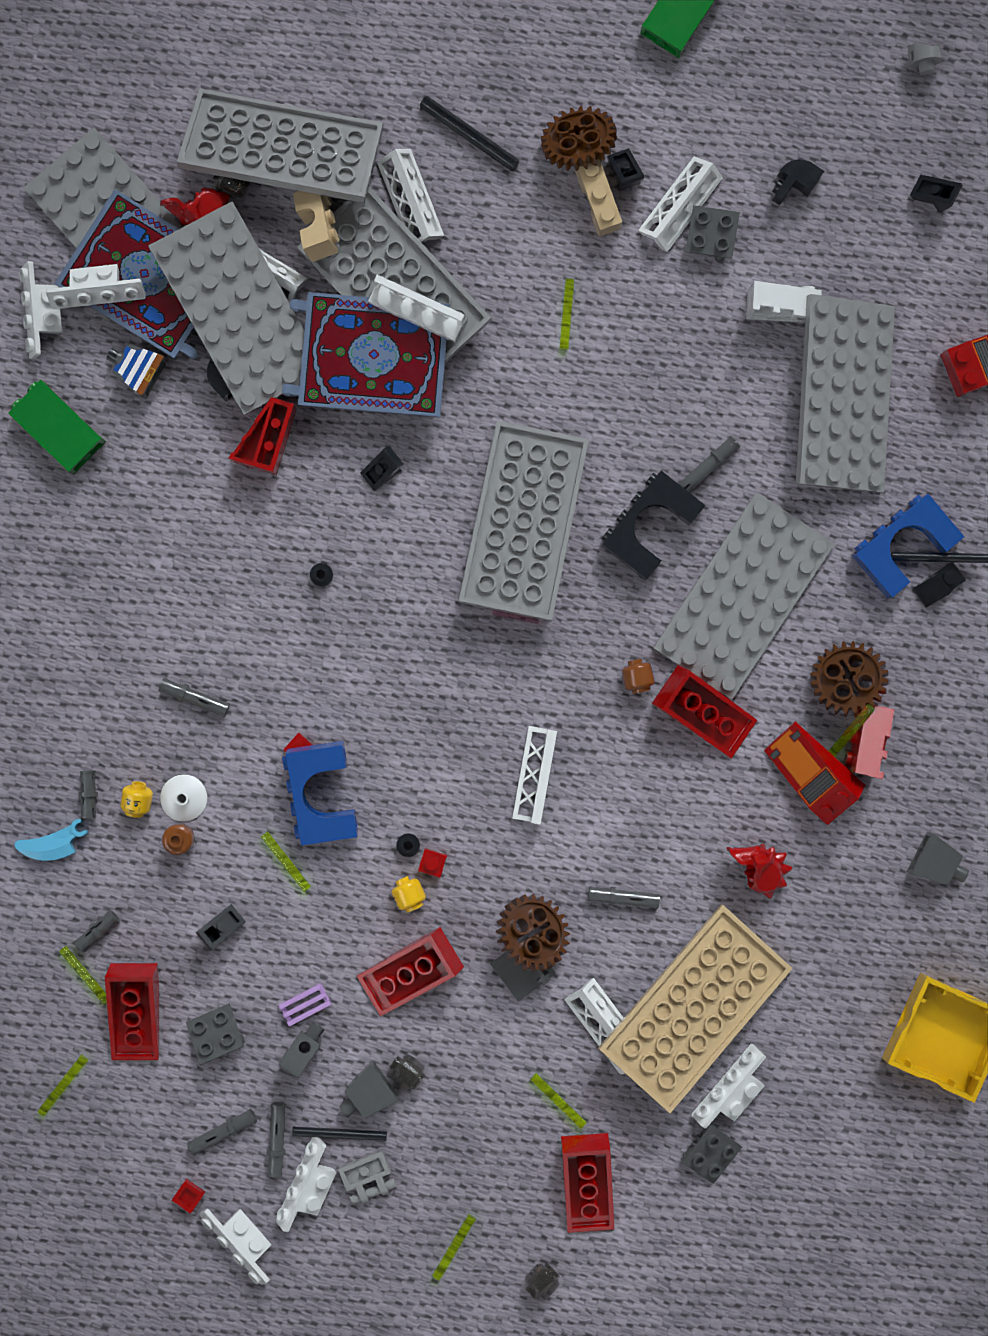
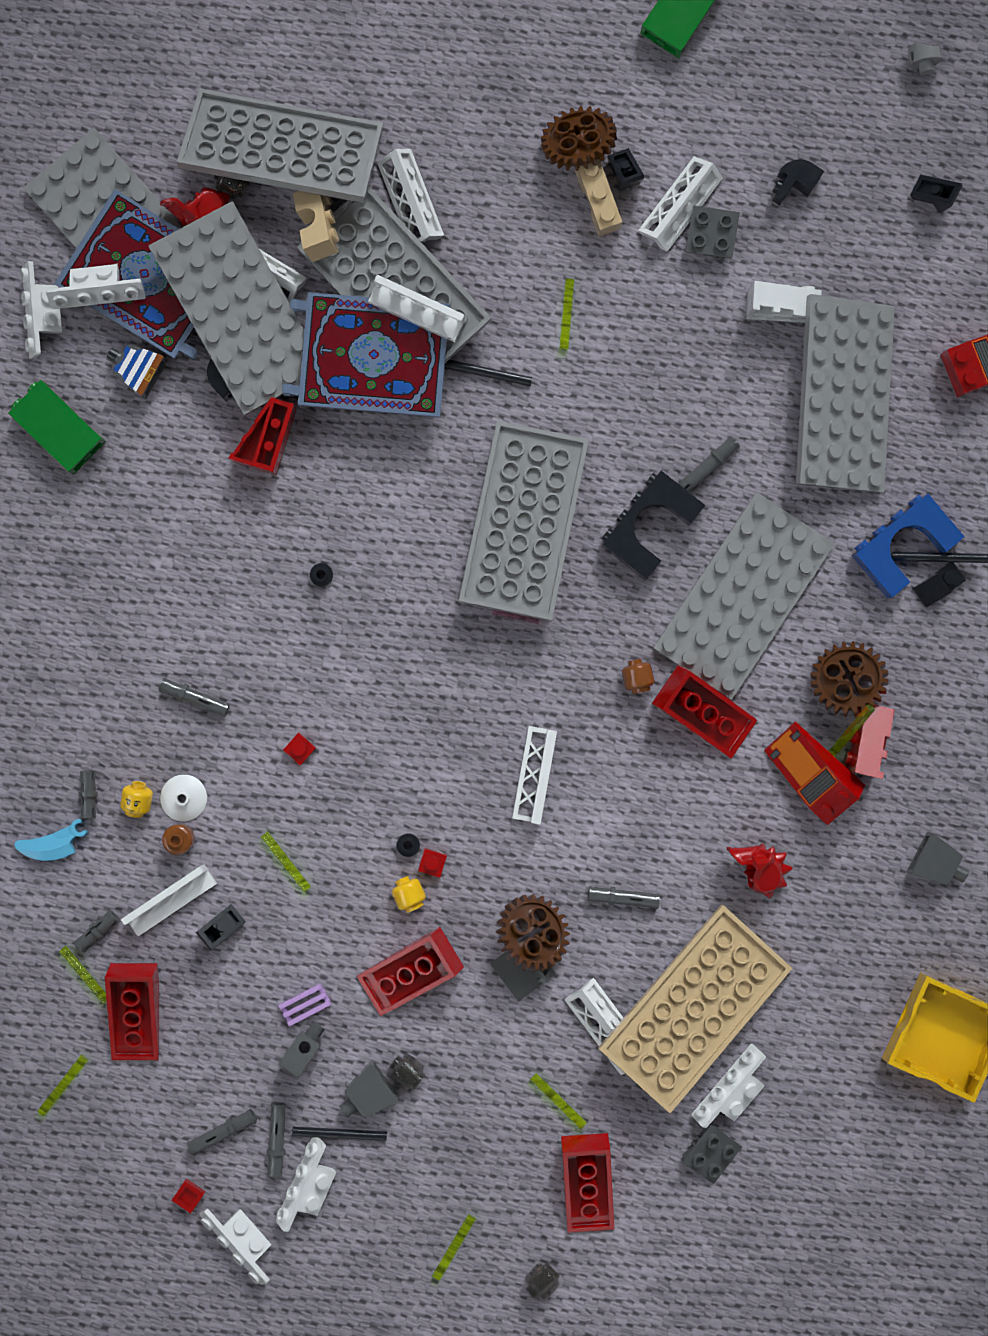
dark grey hinge [186,1003,245,1066] -> none
blue arch [282,741,358,846] -> none
light grey plate [338,1149,397,1205] -> none
black slope [360,445,404,491] -> none
black axle [420,96,519,171] -> none
none -> white fence [121,864,217,936]
none -> black bar [444,360,532,386]

